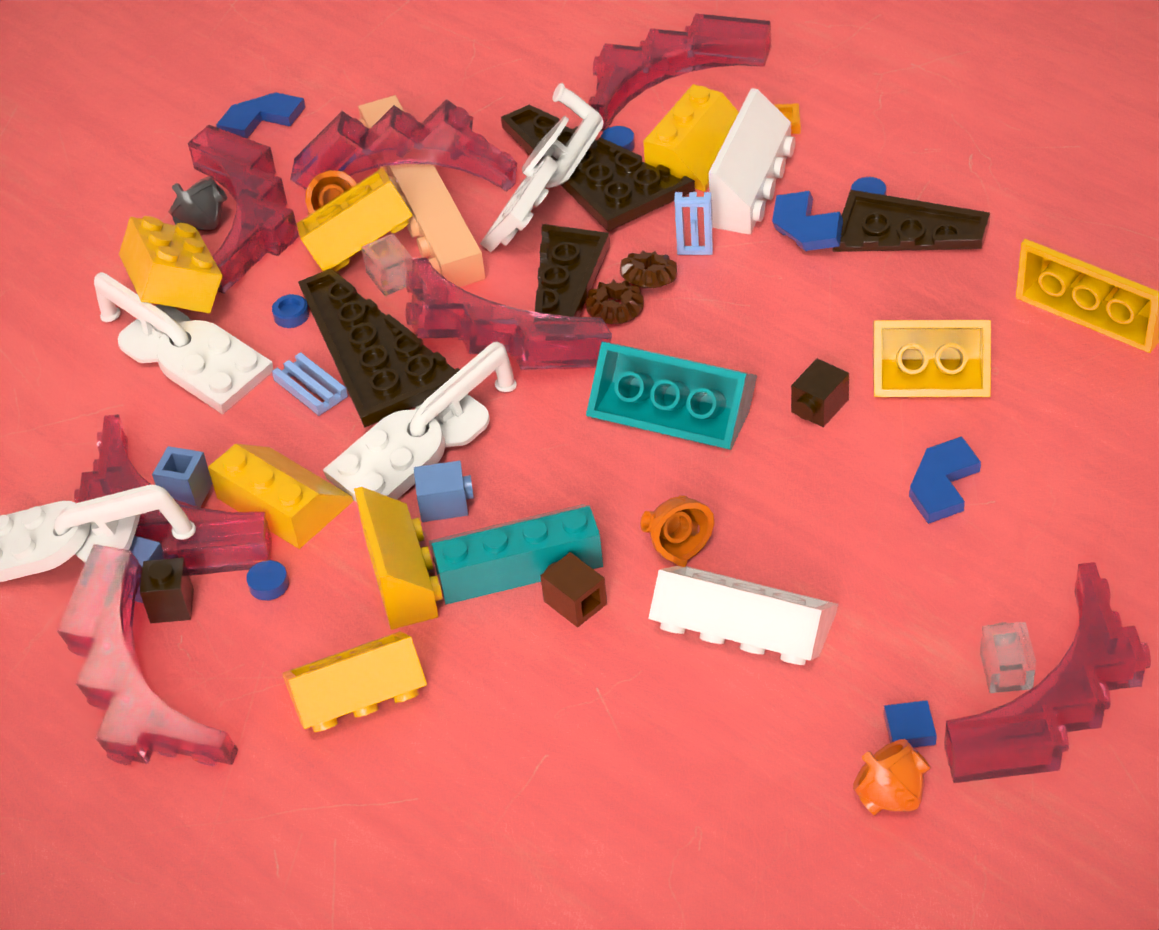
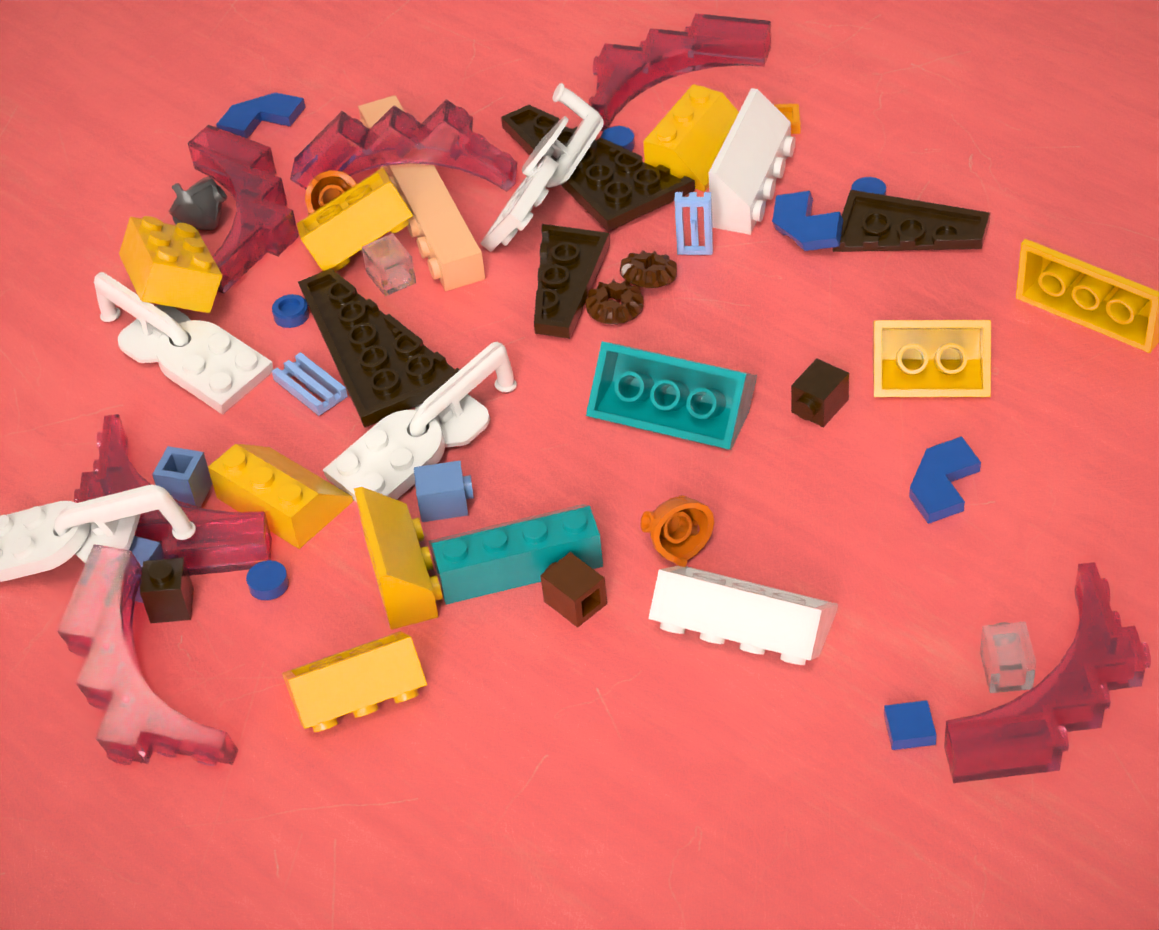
clear pink arch [405,258,612,370] -> none
orange helmet [853,739,931,815] -> none

